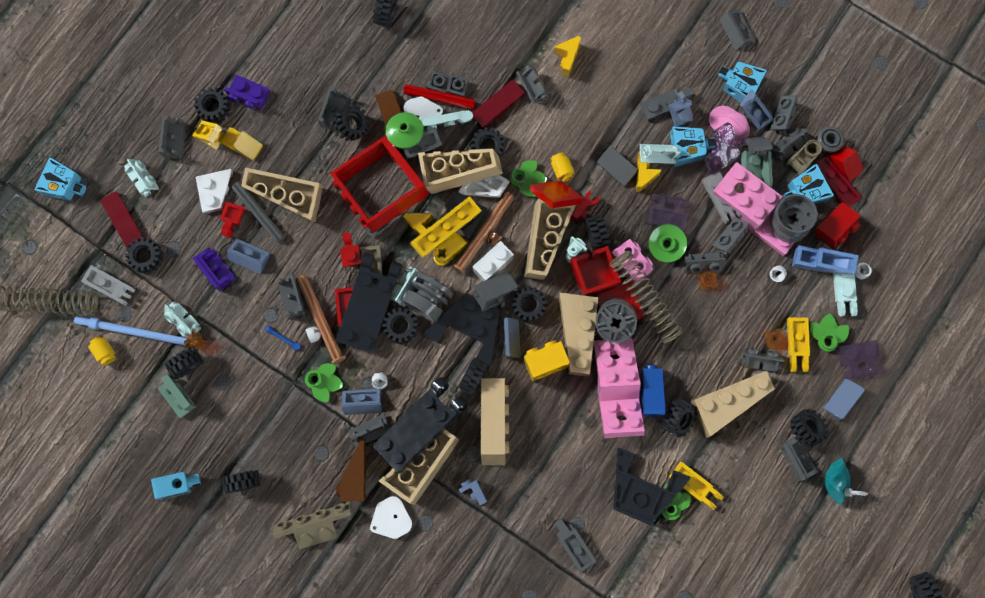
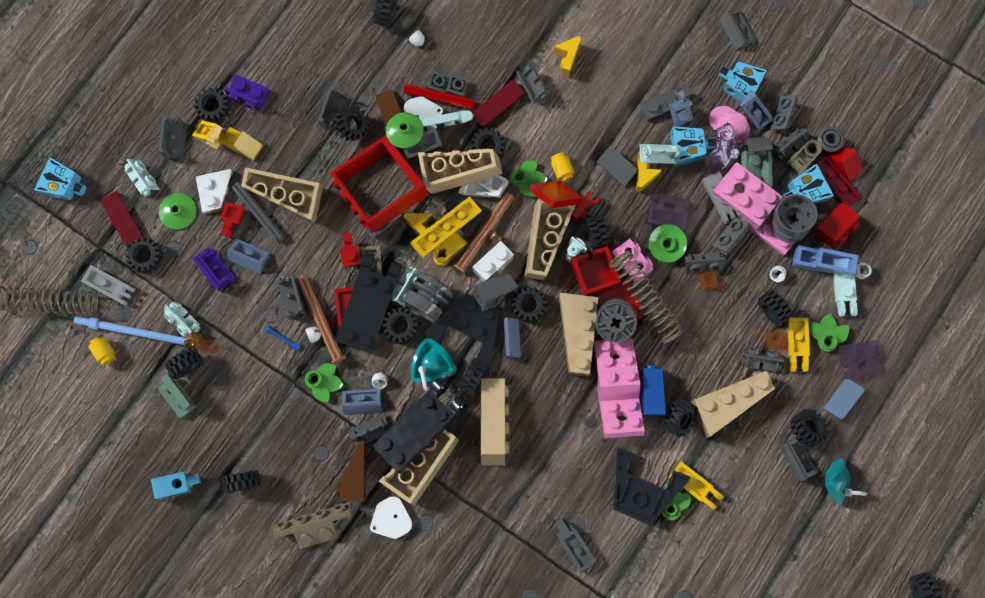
sand blue bracket [459,479,488,505] -> none
yellow brick [524,340,570,382] -> none
none -> bright green dish [159,193,197,230]
none -> white hinge [409,30,425,46]
none -> teal hat [411,338,457,391]
none -> black tyre [757,289,793,326]

